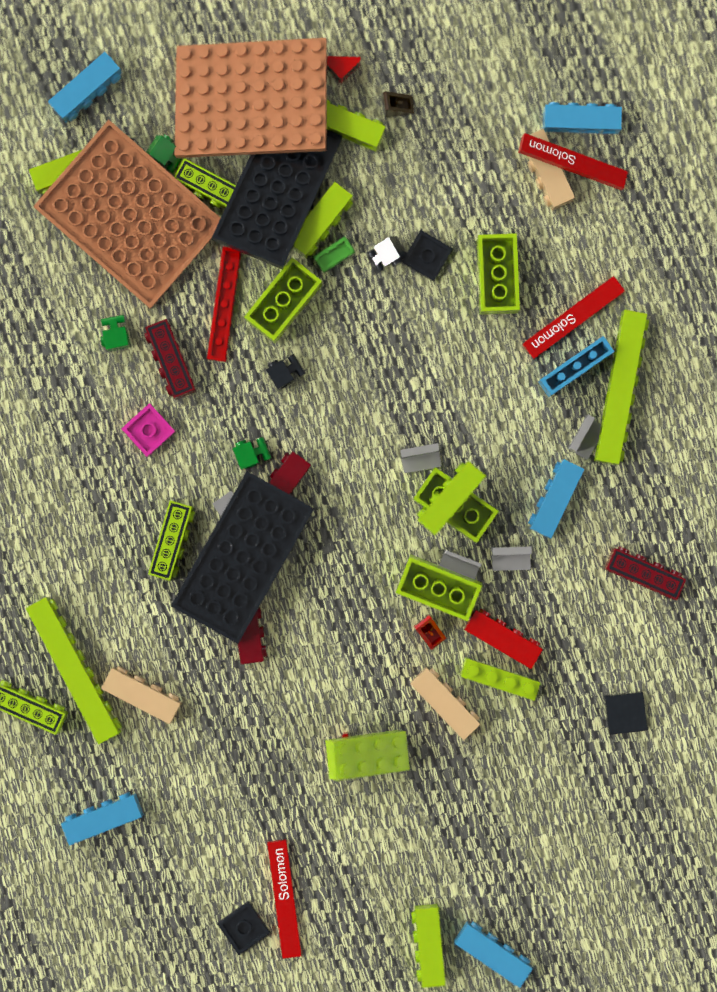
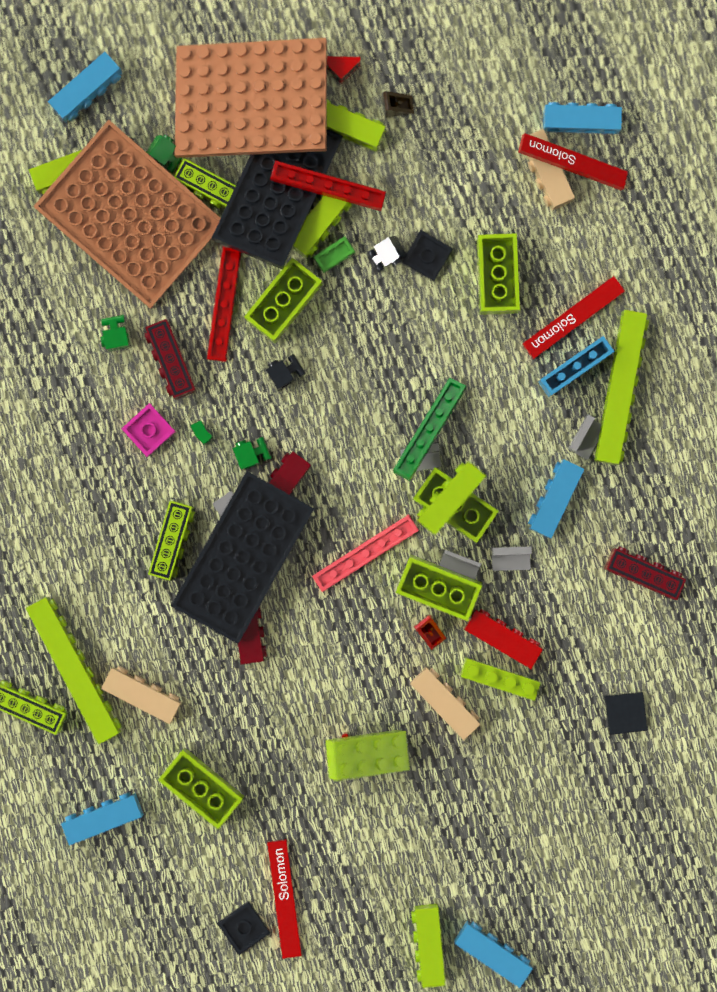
none -> lime brick [158,747,244,829]
none -> green piece [190,420,213,445]
none -> red tile [270,160,386,211]
none -> coral tile [312,515,419,592]
none -> green plate [393,377,466,481]

